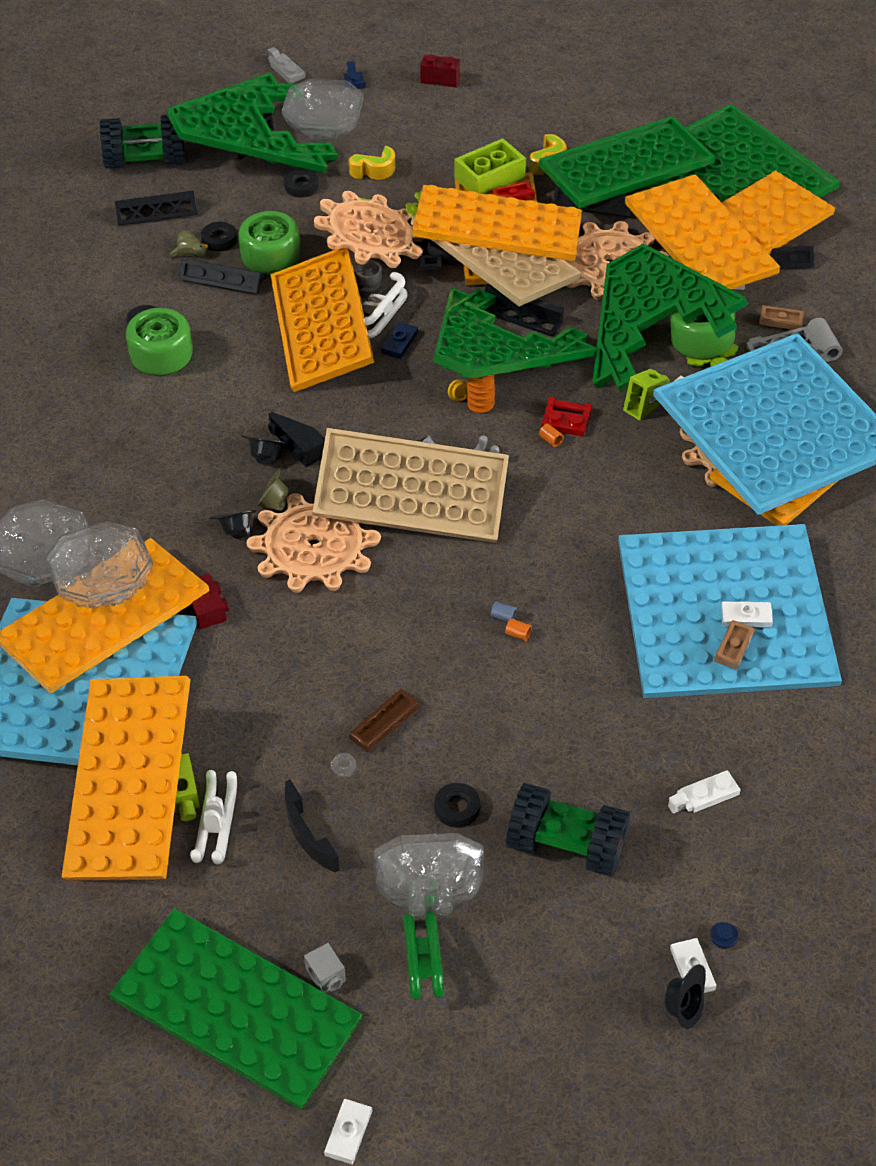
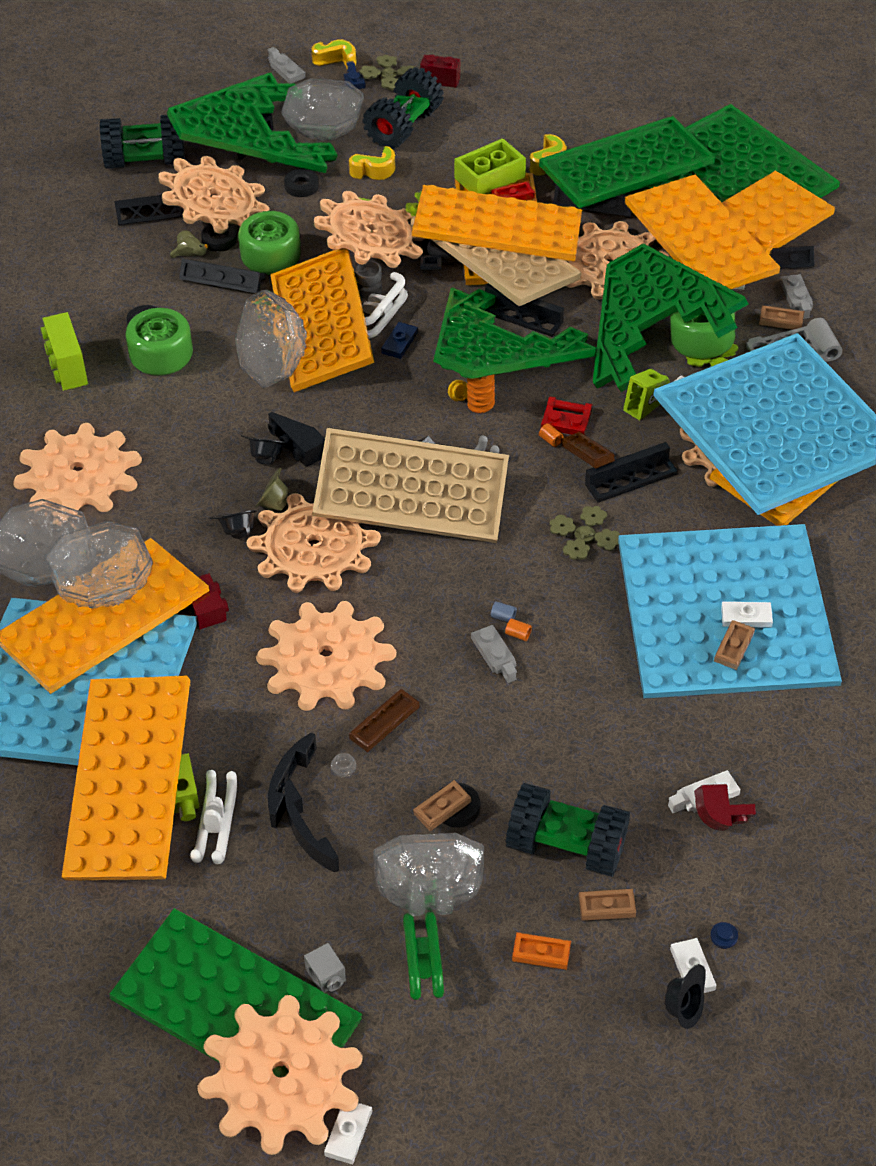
none -> light nougat plate [14,423,142,520]
none -> lime brick [40,312,88,391]
none -> light nougat plate [158,156,269,234]
none -> light nougat plate [198,995,362,1155]
none -> clear rock [235,290,307,388]
none -> light nougat plate [256,601,397,711]
none -> black slope [268,733,317,829]
none -> yellow animal [311,40,356,69]
none -> olive plant [359,55,414,90]
none -> black plate [362,67,444,149]
none -> medium nougat plate [413,780,471,831]
none -> light grey hinge [471,625,517,683]
none -> orange plate [512,932,571,970]
none -> olive plant [550,506,620,560]
none -> reddish brown plate [561,432,615,469]
none -> medium nougat plate [578,889,636,921]
none -> black fence [585,442,678,503]
none -> dark red brick [694,784,756,831]
none -> light grey hinge [780,274,813,319]

